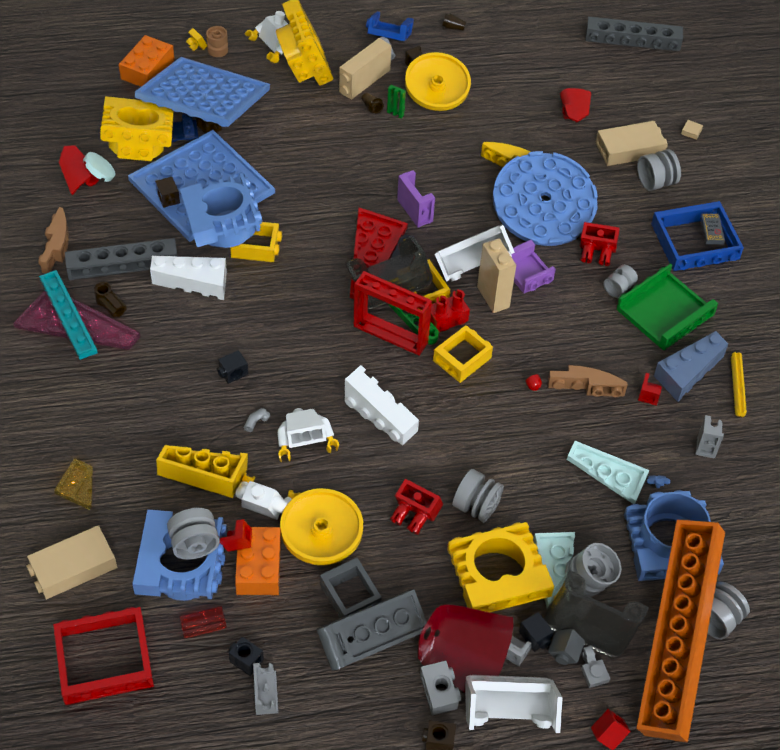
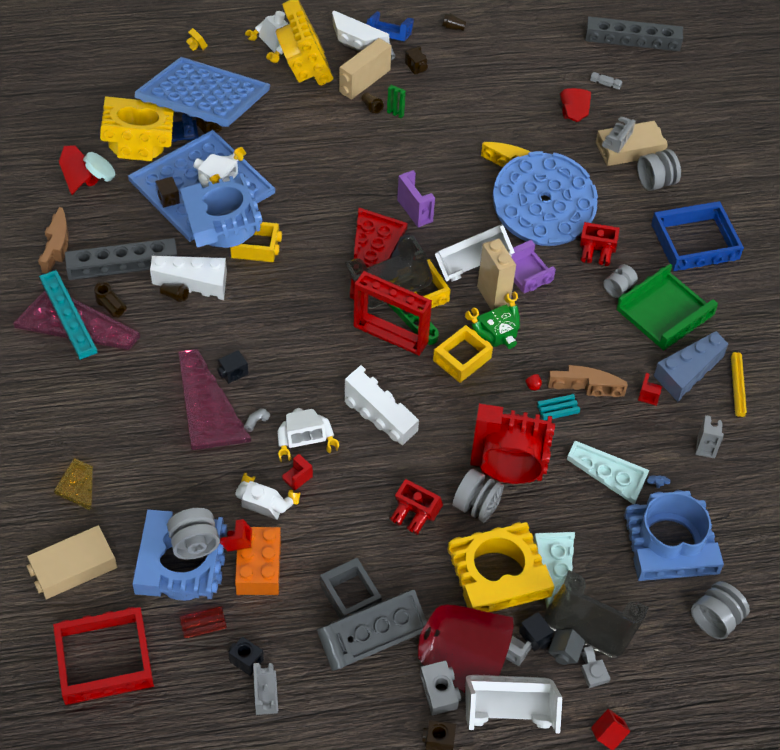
orange brick [119,35,175,87] -> none
yellow wedge [156,445,248,498] -> none
medium nougat wheel [206,26,228,57] -> none
yellow dish [280,488,363,565] -> none
yellow dish [405,52,471,111] -> none
red brick [430,289,470,332] -> none
light grey wheel [565,543,622,597] -> none
orange brick [636,520,725,743] -> none
tan tile [681,120,703,140] -> none
dark grey tile [700,214,725,245] -> none
none -> dark brown cone [160,284,189,302]
none -> clear pink wing [179,349,251,450]
none -> white torso [194,147,246,188]
none -> red panel [282,454,313,491]
none -> white wedge [332,11,389,52]
none -> green torso [465,291,520,349]
none -> red hose [470,403,555,484]
none -> teal tile [537,394,580,420]
none -> light grey axle [590,72,622,90]
none -> light grey hinge [602,117,636,153]

